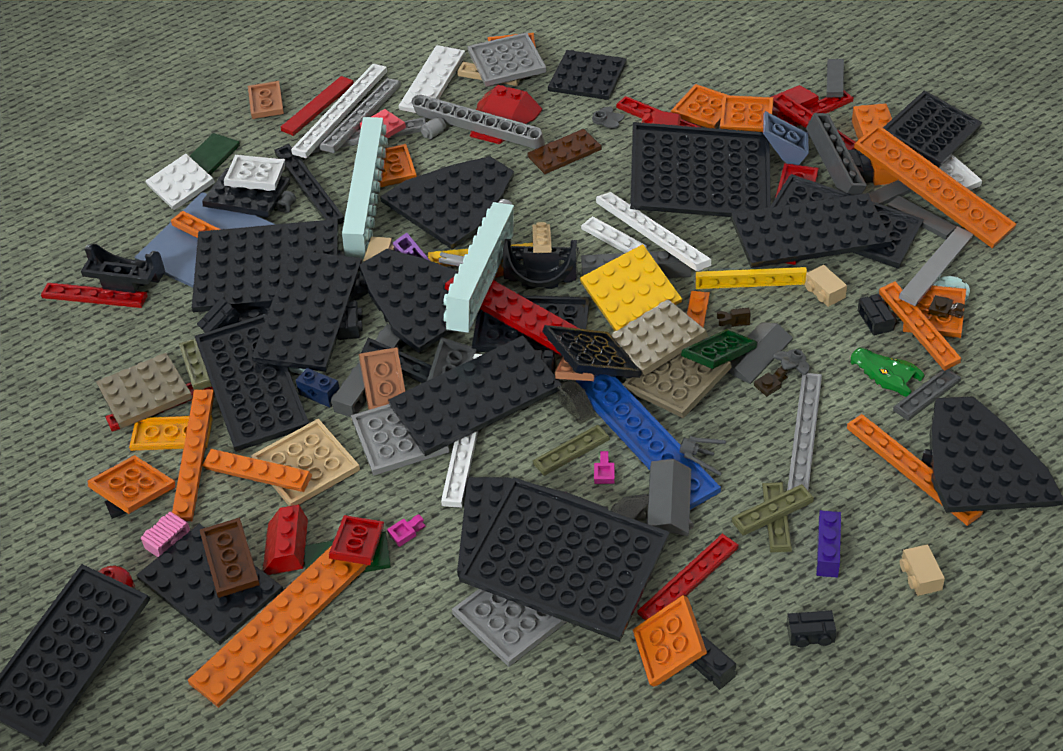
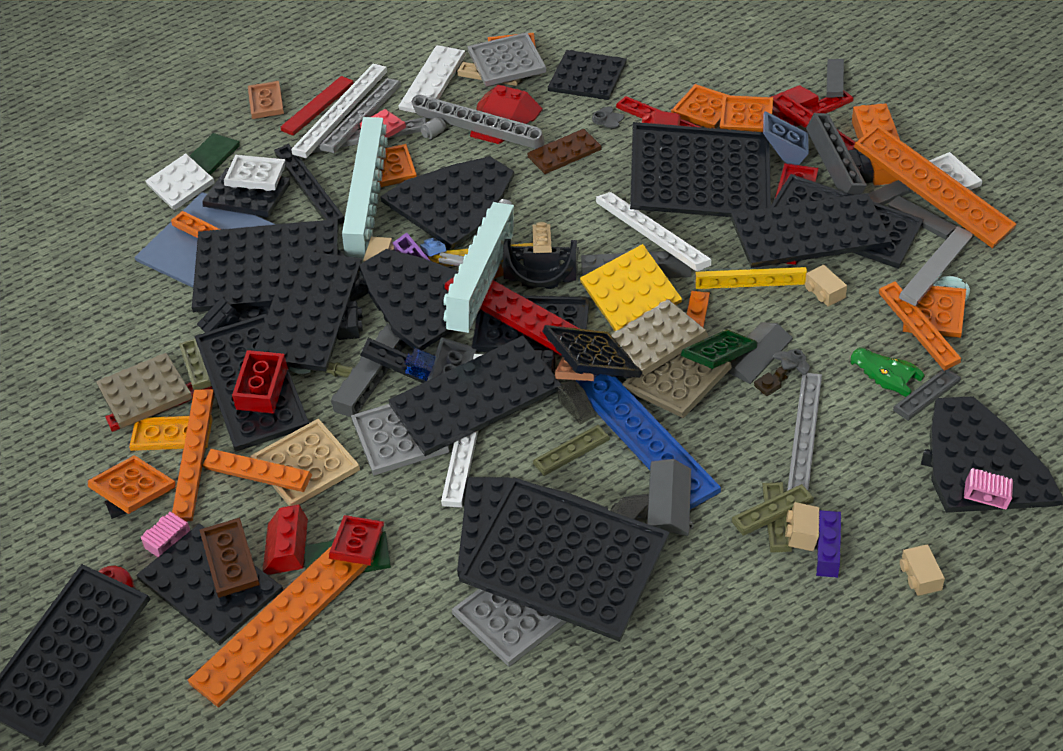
red tile [41,283,148,308] -> none
black piece [81,244,165,293] -> none
dark grey bush [276,191,296,213] -> none
dark blue brick [296,368,340,408] -> none
nougat plate [359,347,405,410] -> none
dark pink plate [387,514,426,547] -> none
white tile [581,216,647,253] -> none
dark pink plate [594,451,615,484] -> none
orange plate [632,595,707,687] -> none
red tile [637,533,739,620] -> none
dark grey plant [679,436,726,476] -> none
black brick [691,636,736,690] -> none
dark brown plate [717,307,751,327] -> none
black brick [786,610,836,648] -> none
orange plate [847,414,983,526] -> none
black brick [857,294,897,336] -> none
black plate [883,90,982,168] -> none
dark brown plate [928,295,965,318] -> none
none -> red brick [232,350,288,413]
none -> olive axle [319,362,353,377]
none -> clear blue brick [404,348,436,381]
none -> medium blue plate [420,238,446,256]
none -> tan brick [785,502,819,551]
none -> bright pink brick [964,468,1013,509]

